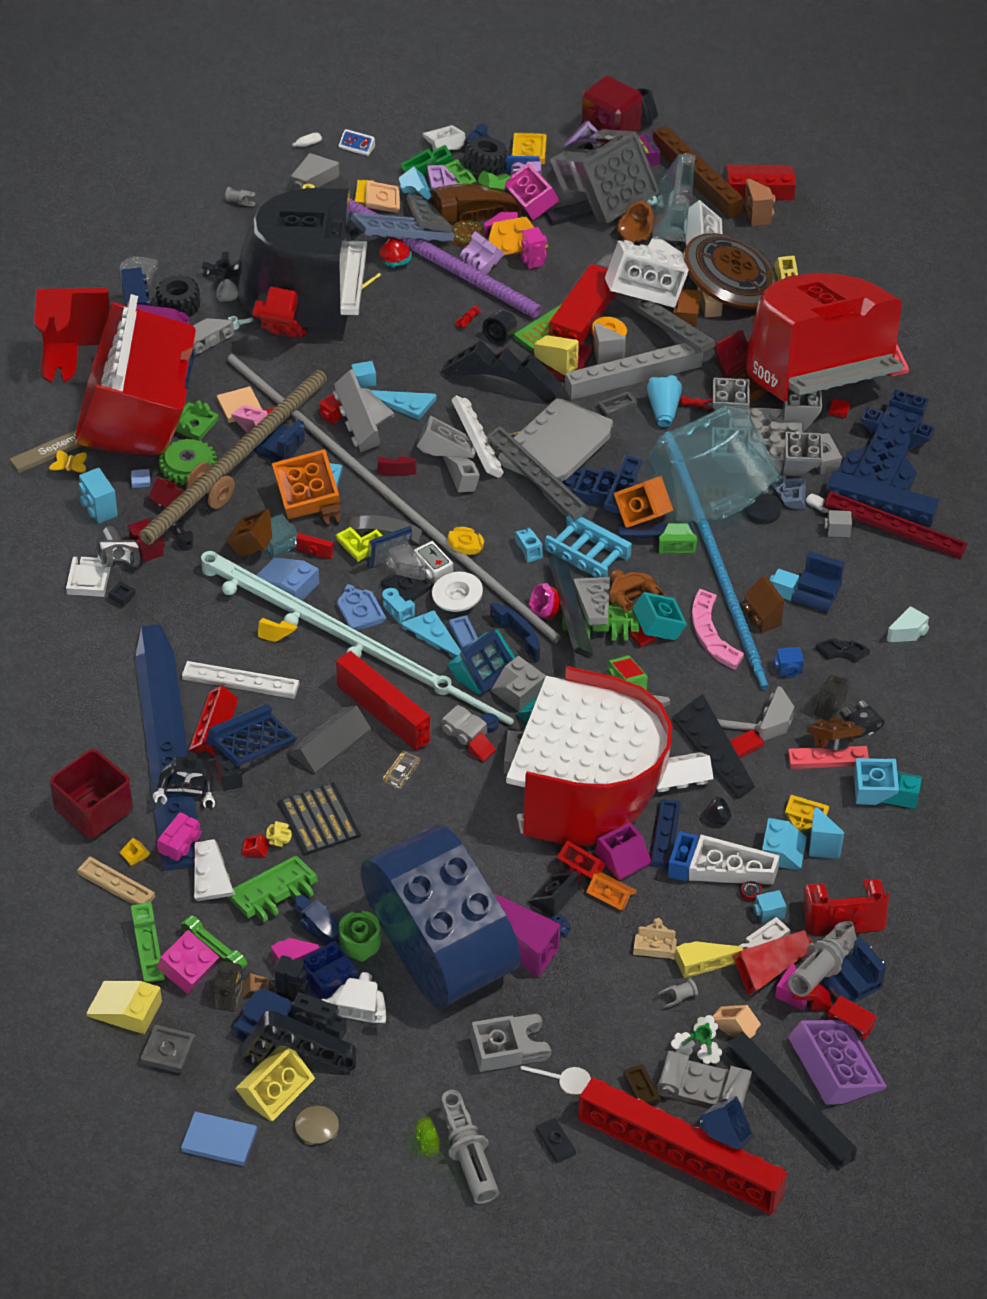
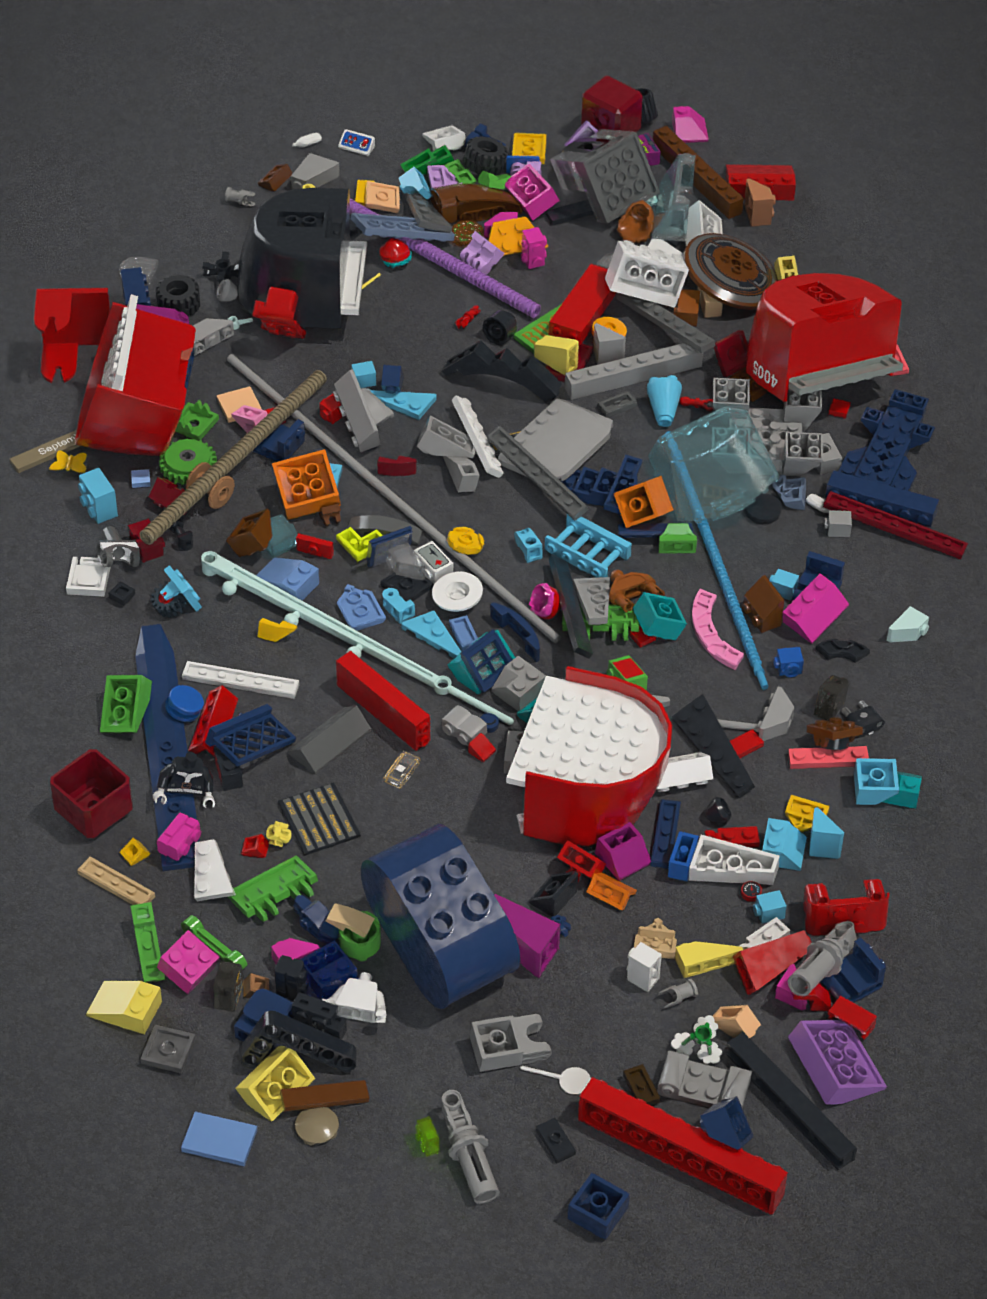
none -> bright green slope [100,675,152,733]
none -> plate [151,565,202,618]
none -> blue head [165,685,204,722]
none -> reddish brown slope [257,164,293,192]
none -> reddish brown tile [280,1080,370,1111]
none -> tan slope [325,904,375,938]
none -> dark blue slope [381,365,404,394]
none -> dark blue brick [568,1173,630,1240]
none -> white brick [626,942,662,992]
none -> dark pink slope [672,106,708,143]
none -> red plate [705,826,760,848]
none -> dark pink slope [783,574,849,644]

